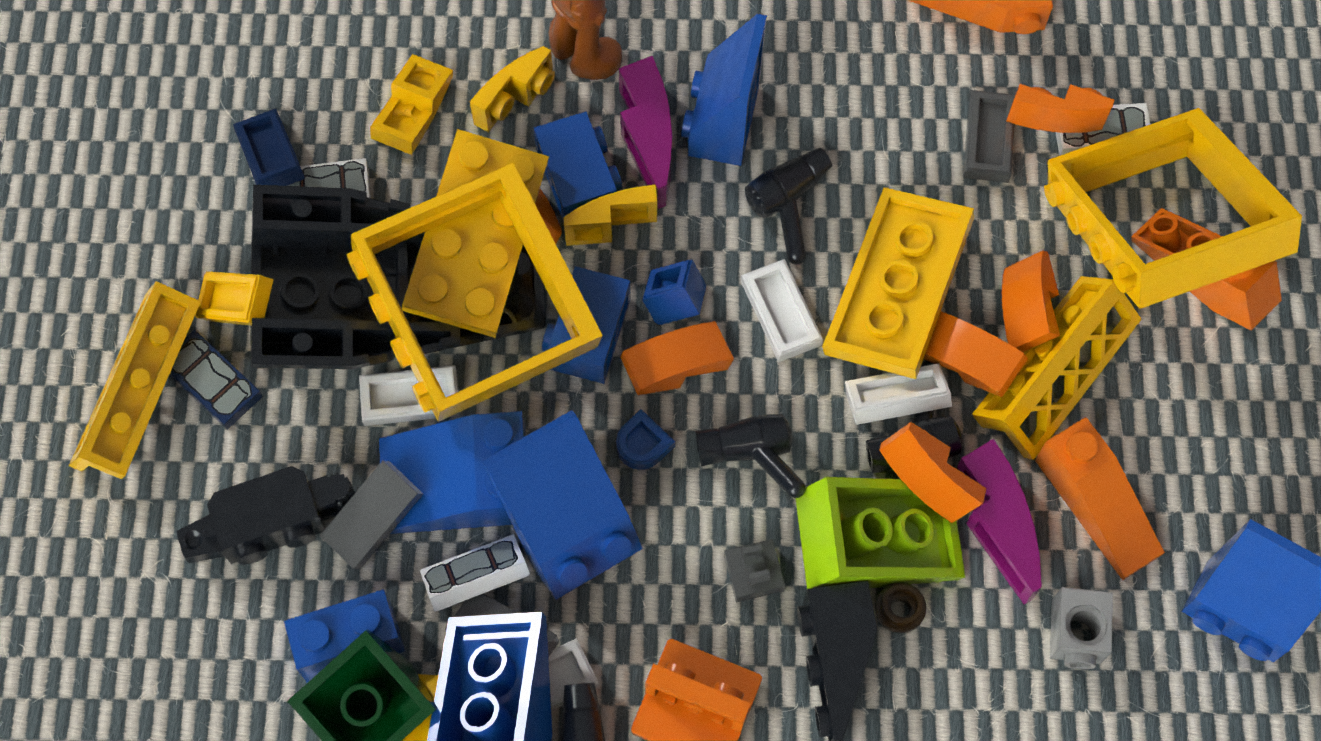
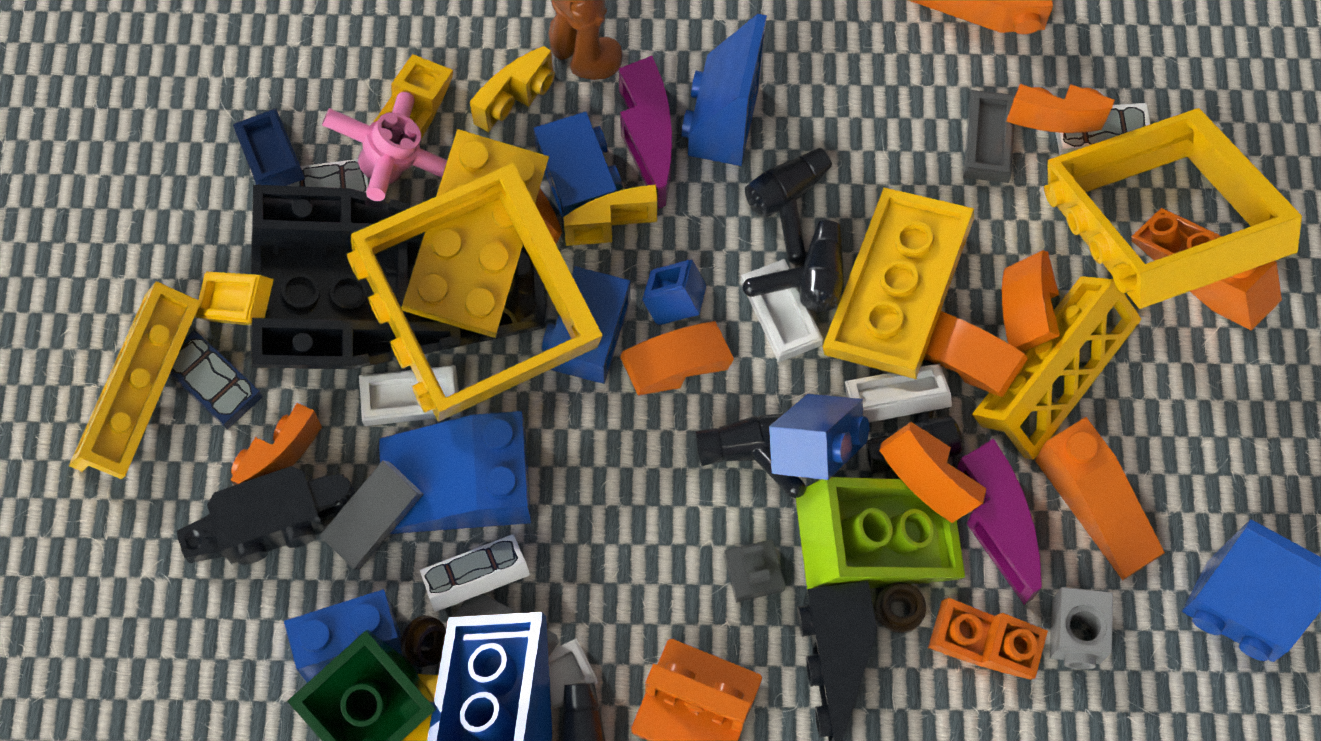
blue slope [482,410,643,600] -> none
blue tile [616,409,675,470] -> none
none -> orange slope [230,403,322,485]
none -> bright pink bar [322,92,447,201]
none -> dark brown plate [401,615,446,667]
none -> black piece [742,220,844,312]
none -> blue brick [769,394,869,480]
none -> orange slope [928,598,1048,680]

